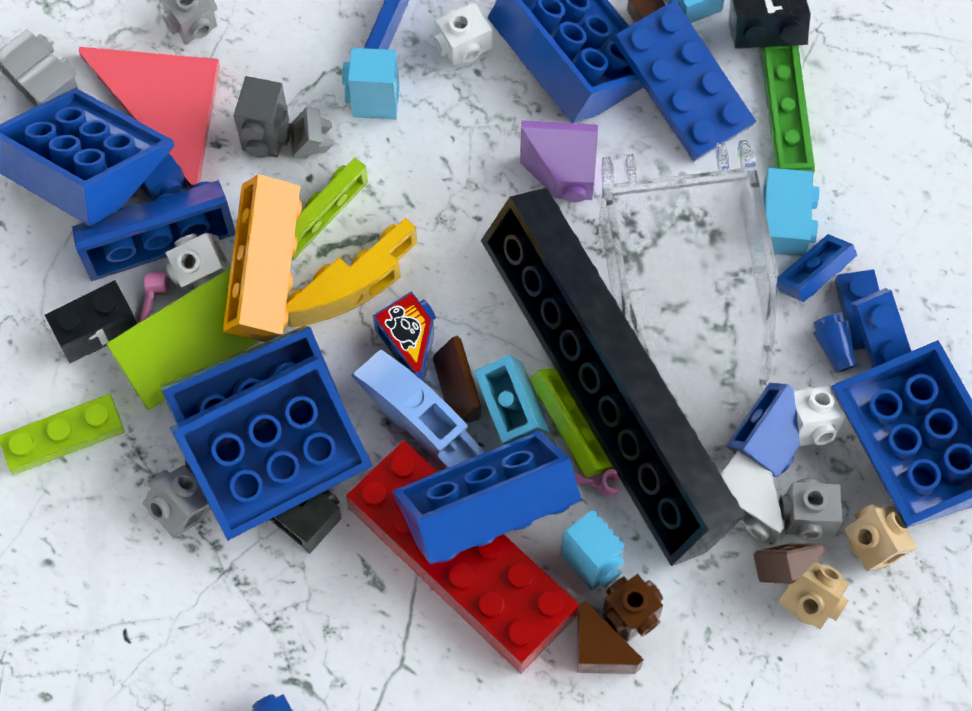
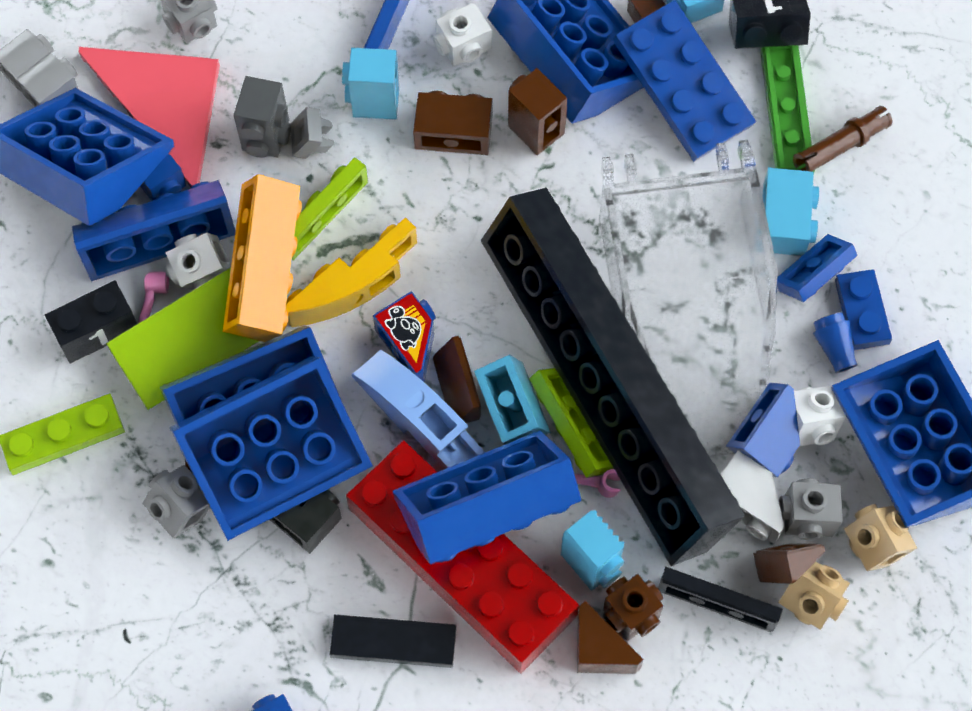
medium lavender slope [520,121,598,202] -> none
blue plate [851,288,911,368] -> none
none -> black tile [330,614,457,668]
none -> reddish brown brick [413,91,493,155]
none -> reddish brown brick [508,68,567,156]
none -> black tile [658,566,783,632]
none -> reddish brown pin [793,106,893,172]

